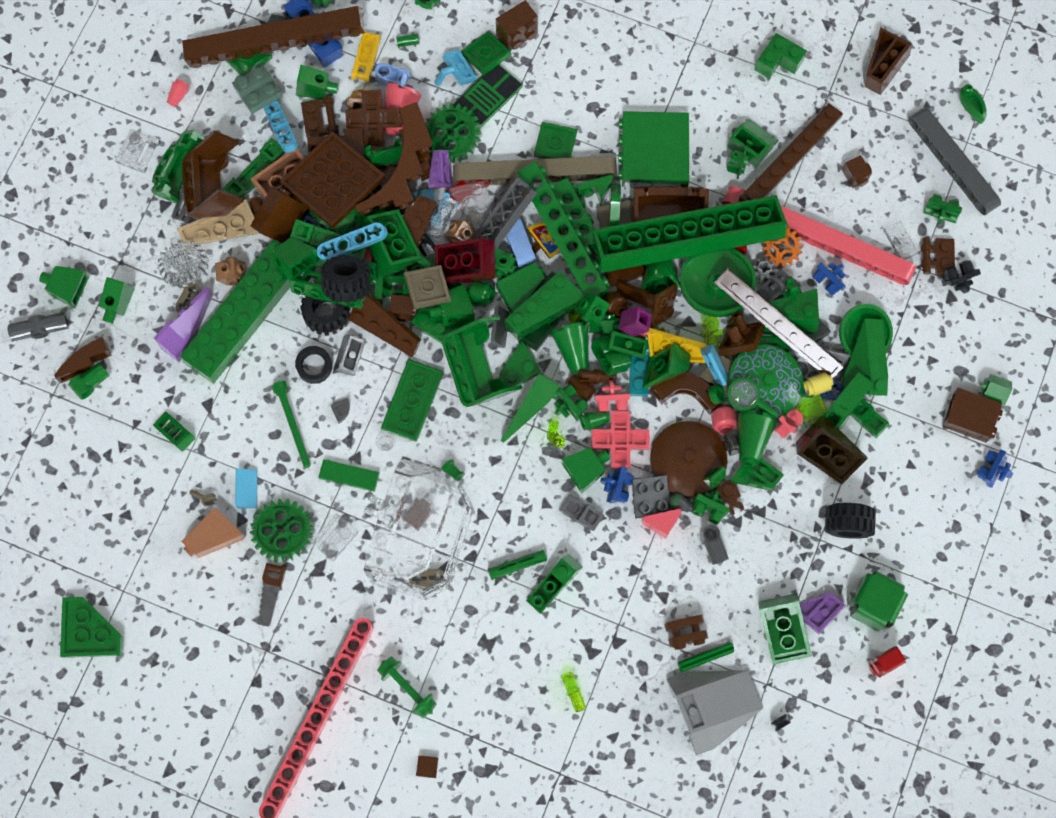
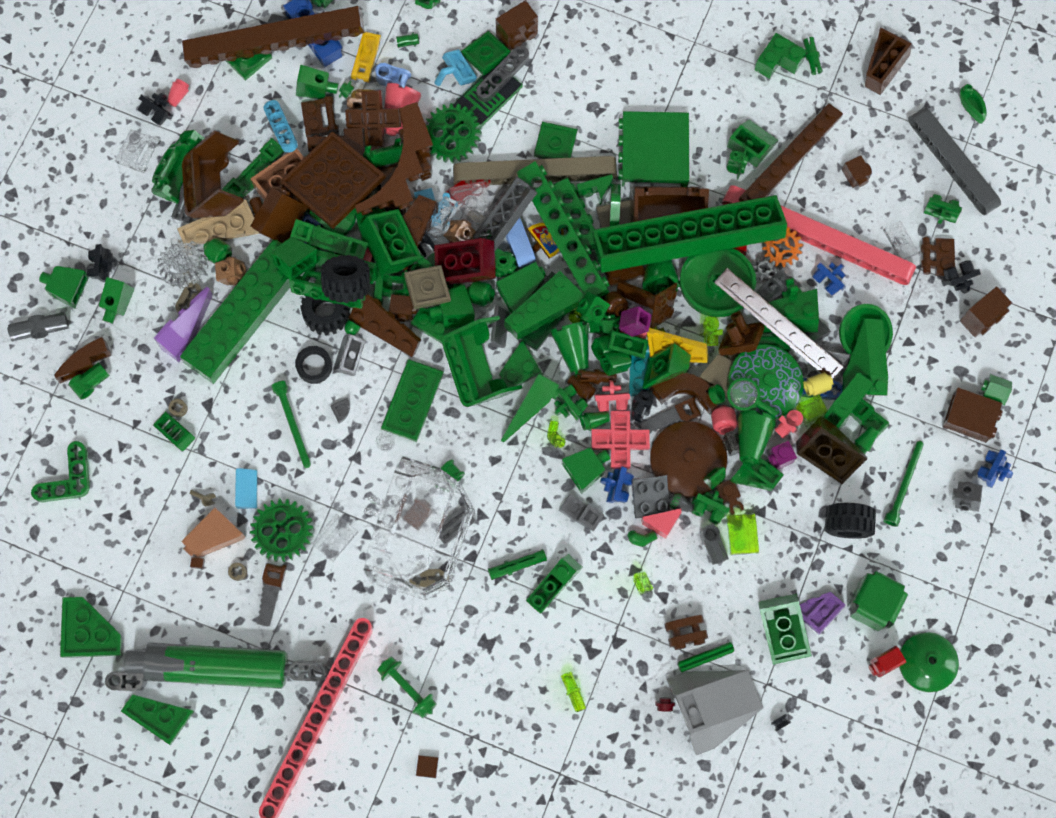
sand green plate [232,65,283,114] -> none
medium azure beam [317,222,387,261] -> none
green tile [318,459,380,492] -> none
medium lavender wing [428,150,452,188] -> none
medium azure slope [700,344,728,386] -> none
none -> green beam [31,441,90,503]
none -> black hips [87,244,118,283]
none -> green piece [105,643,328,691]
none -> green wing [121,694,195,745]
none -> black hips [137,93,174,126]
none -> dark tan bush [169,399,188,417]
none -> reddish brown piece [190,557,205,569]
none -> green head [203,238,232,264]
none -> dark tan bush [228,563,247,581]
none -> green plate [338,80,355,99]
none -> green hinge [344,320,361,335]
none -> flat silver tile [433,505,476,546]
none -> flat silver beam [476,46,529,102]
none -> green arm [627,530,658,547]
none -> black hips [631,389,654,423]
none -> clear neon green slope [632,572,653,595]
none -> piece [640,397,701,433]
none -> dark red plate [655,697,675,712]
none -> clear neon green plate [726,514,759,555]
none -> magenta brick [768,440,797,470]
none -> green pin [803,37,823,75]
none -> green cone [854,425,880,454]
none -> green piece [883,441,924,527]
none -> green dish [899,632,959,693]
none -> flat silver brick [952,482,983,512]
none -> reddish brown brick [960,286,1012,337]

